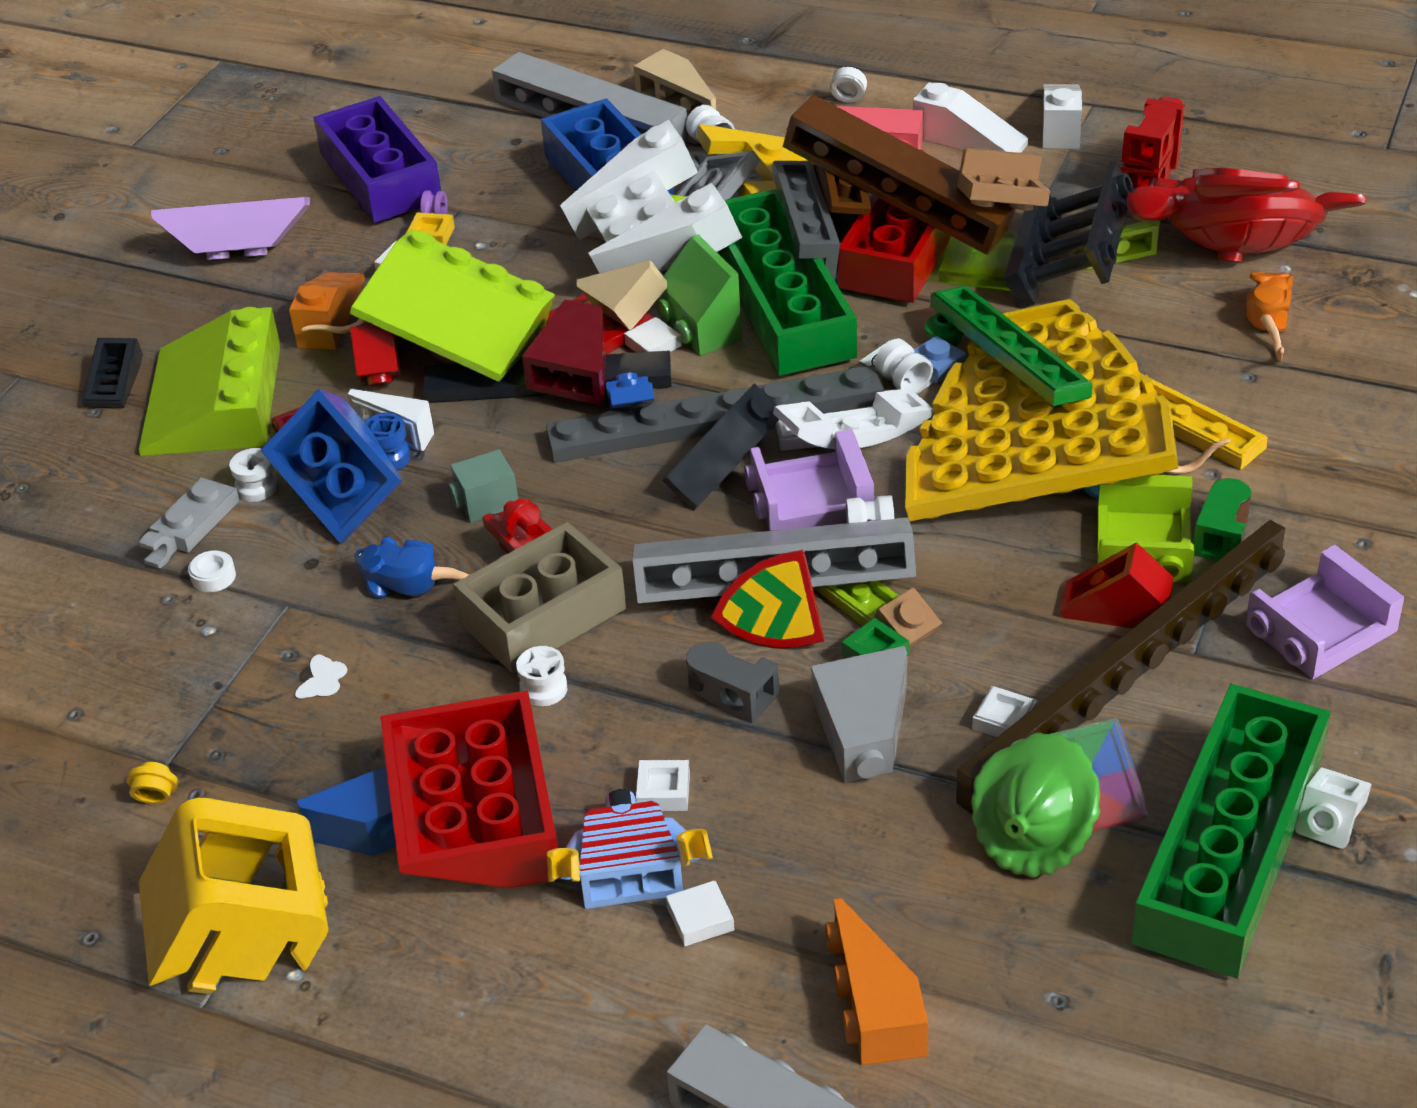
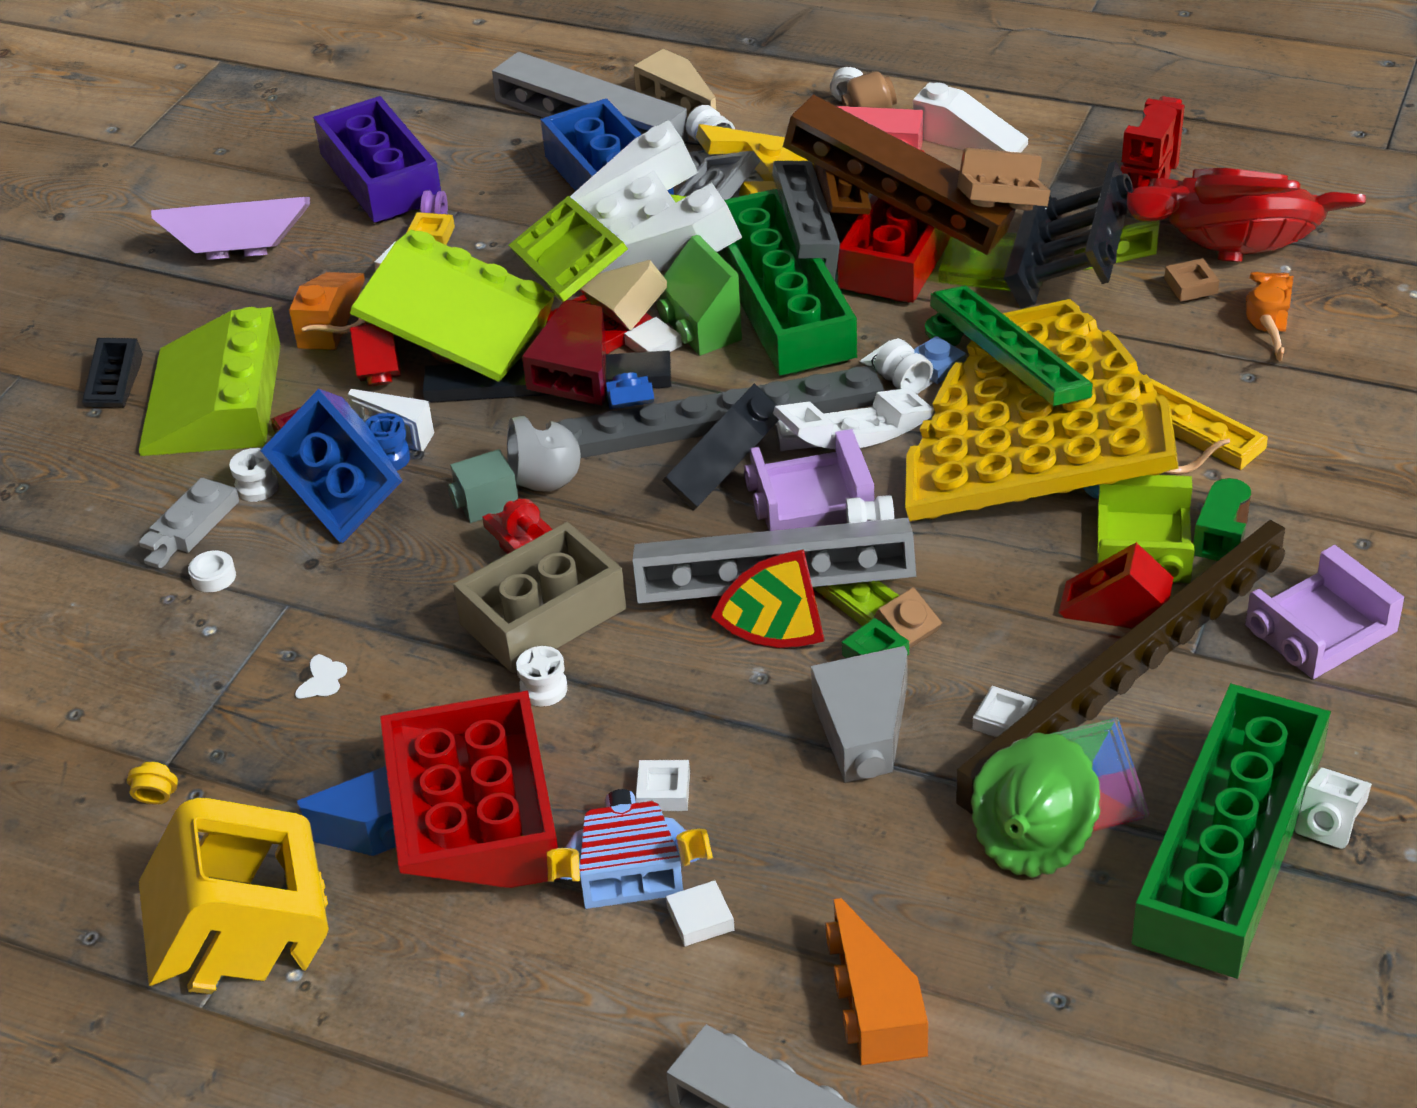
blue animal [354,537,507,598] -> none
dark grey leg [686,642,780,723] -> none
white slope [1043,84,1082,149] -> none
none -> light grey helmet [507,415,581,492]
none -> lime slope [508,196,628,302]
none -> medium nougat head [841,71,897,109]
none -> medium nougat plate [1164,258,1220,302]

